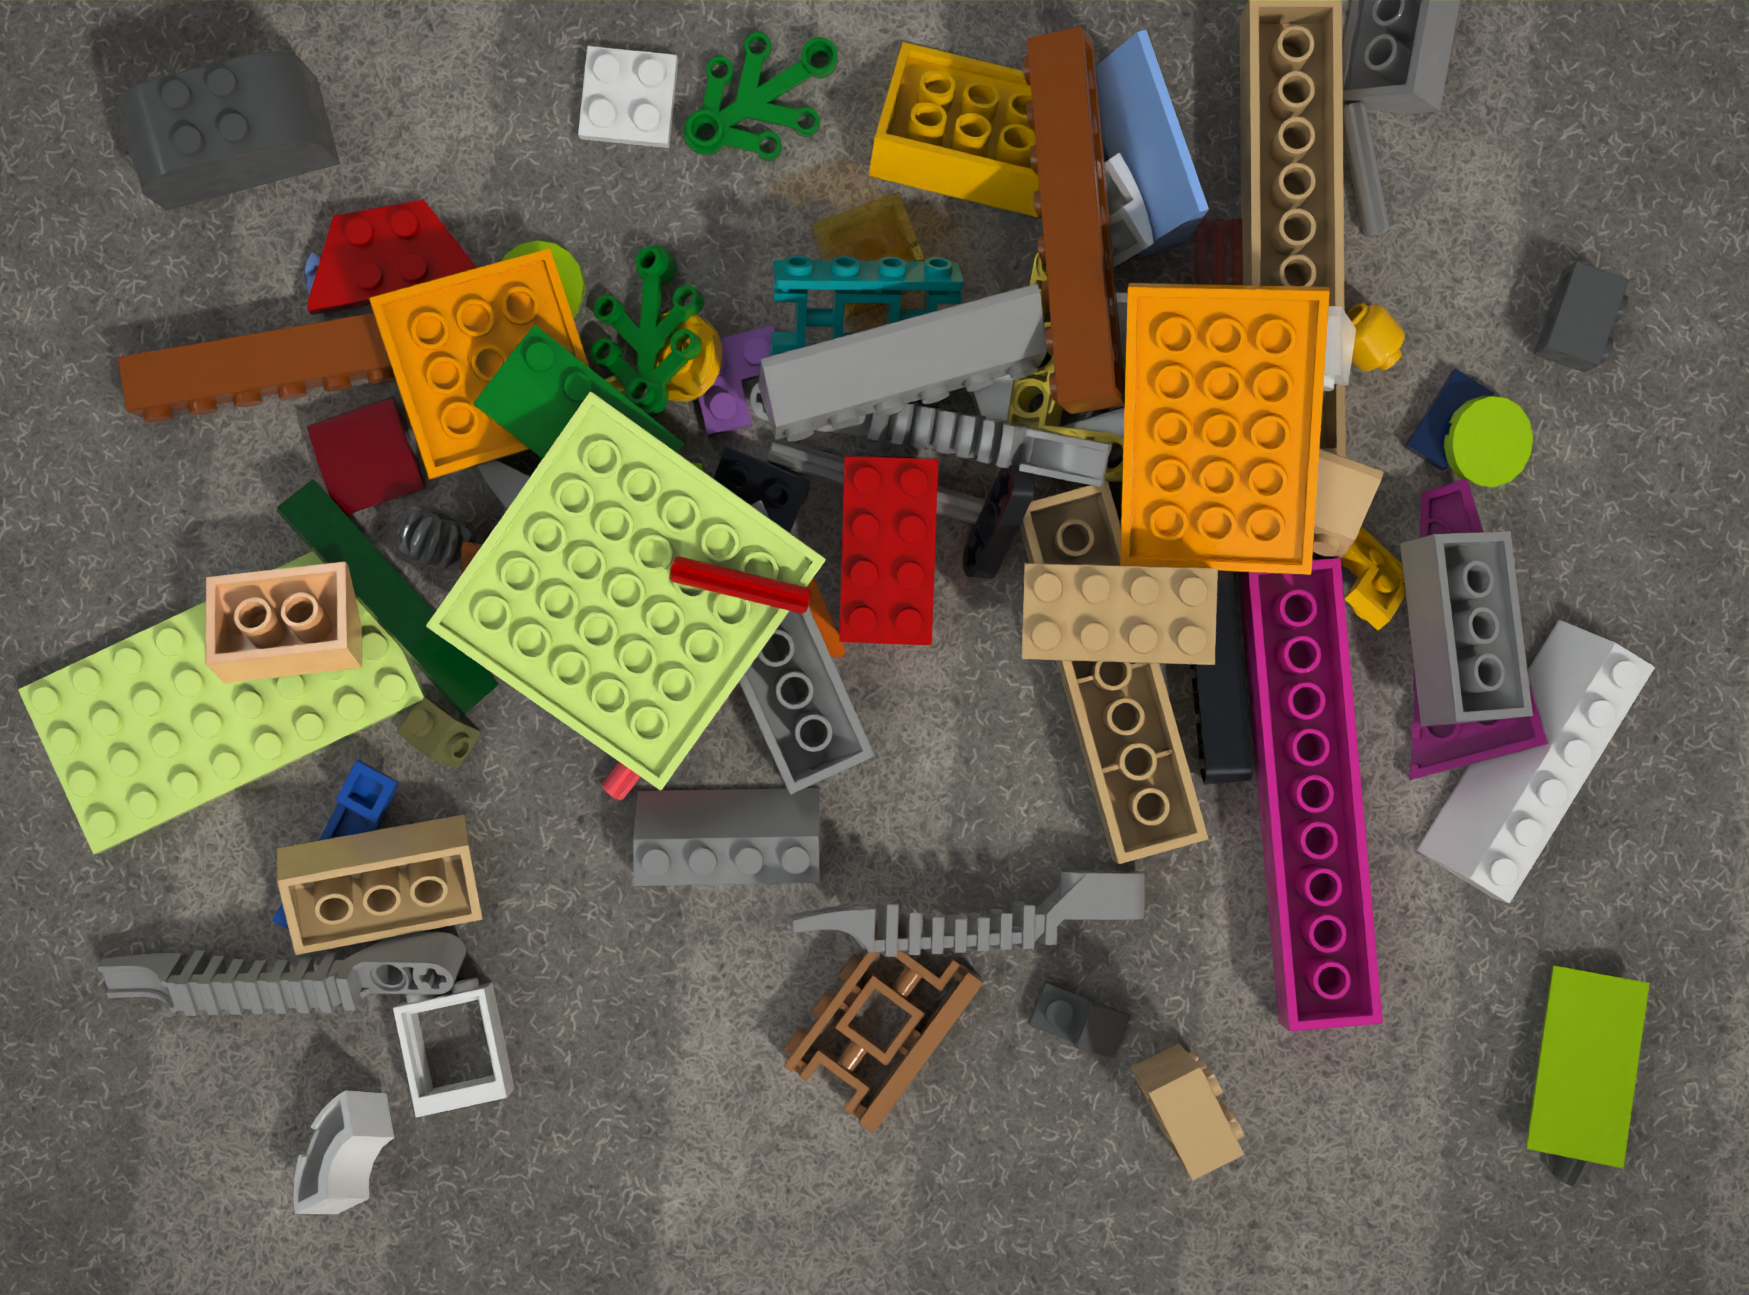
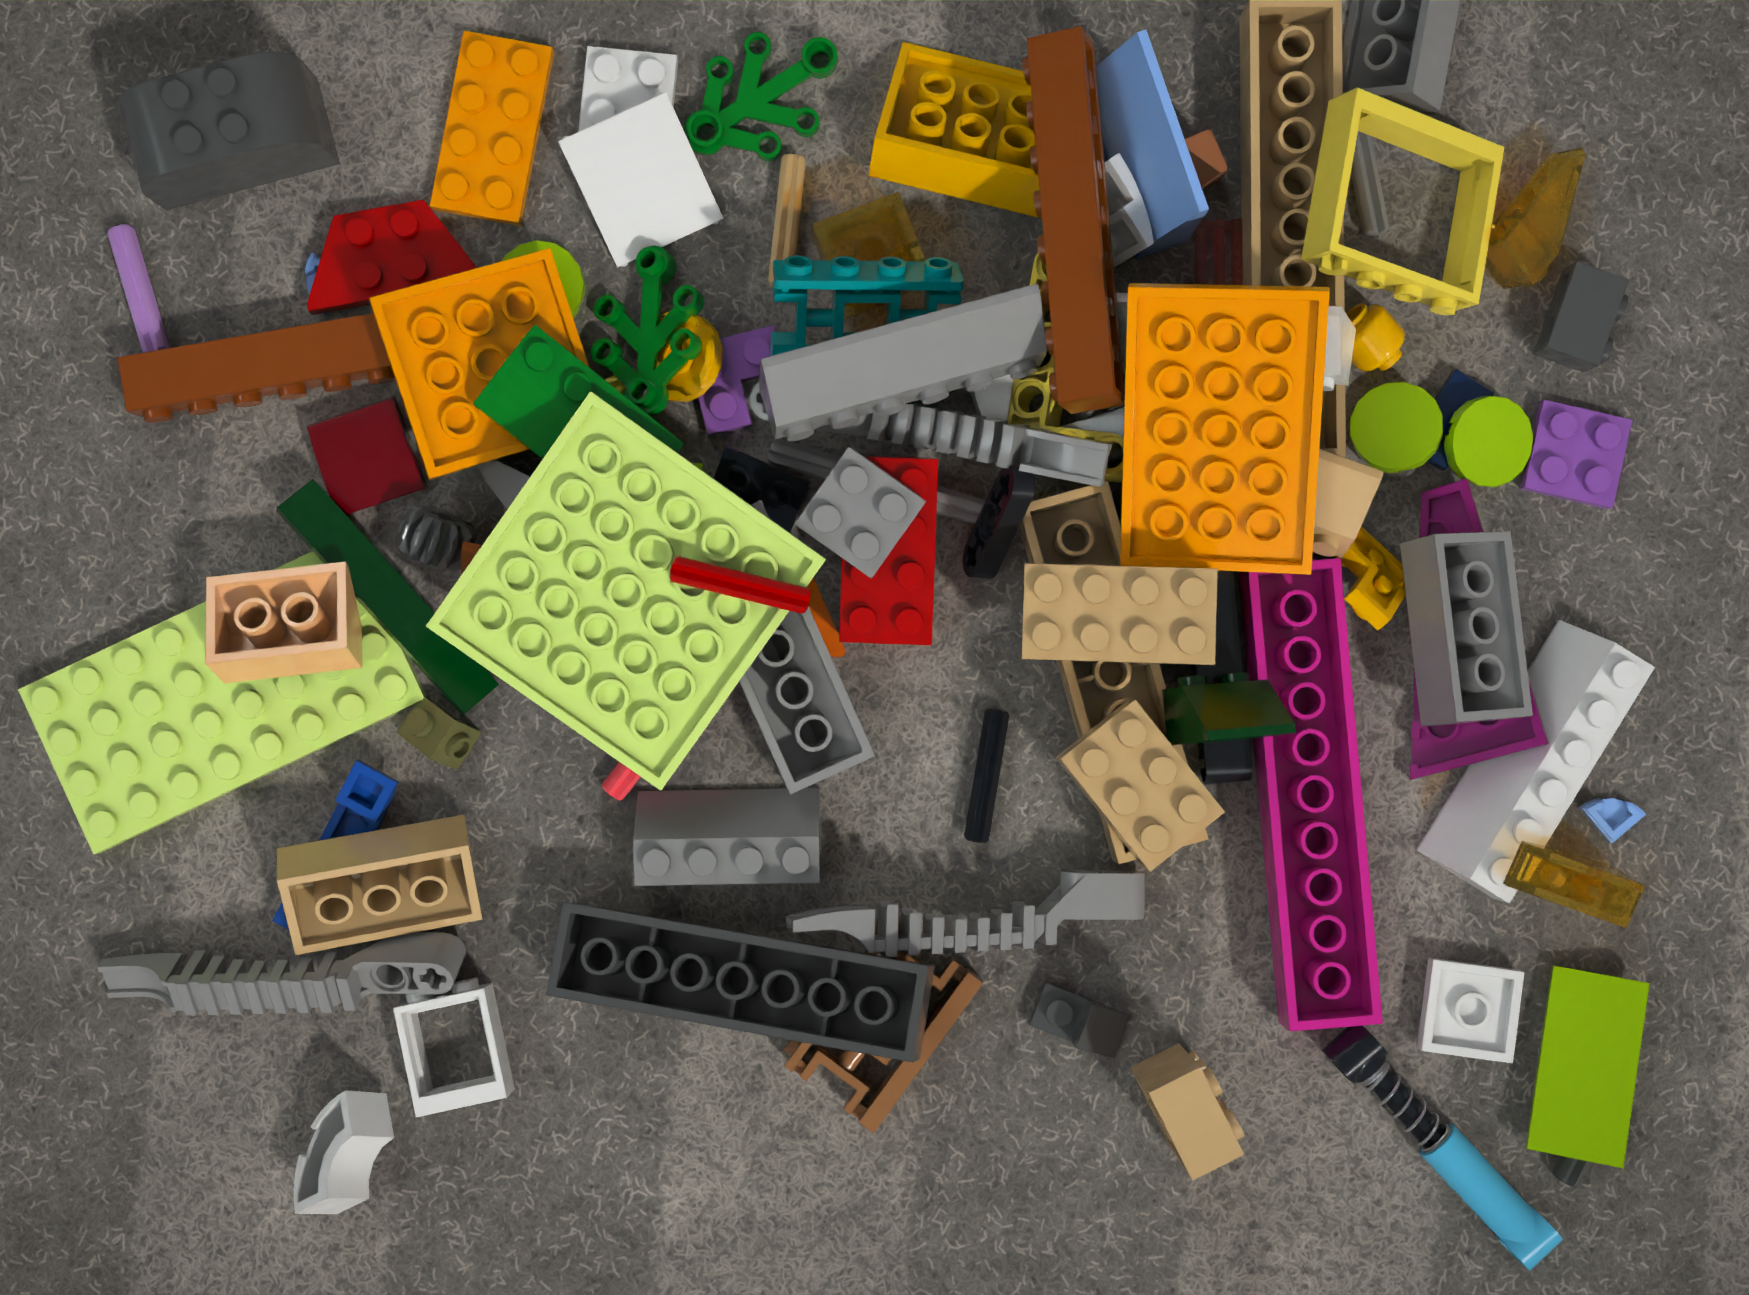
none -> lavender axle [107,224,170,353]
none -> light orange plate [430,31,555,226]
none -> dark grey brick [546,902,935,1063]
none -> white piece [558,92,724,268]
none -> tan axle [768,154,806,287]
none -> light grey plate [795,446,926,579]
none -> black axle [964,708,1009,843]
none -> tan brick [1055,699,1225,872]
none -> dark green slope [1162,672,1296,745]
none -> nougat slope [1185,129,1228,189]
none -> light yellow window [1301,87,1504,315]
none -> piece [1321,1025,1563,1271]
none -> lime tile [1350,382,1443,473]
none -> white plate [1417,957,1524,1063]
none -> clear yellow slope [1485,147,1586,289]
none -> clear yellow slope [1503,841,1646,928]
none -> medium lavender plate [1520,400,1632,509]
none -> light blue tile [1578,798,1646,844]

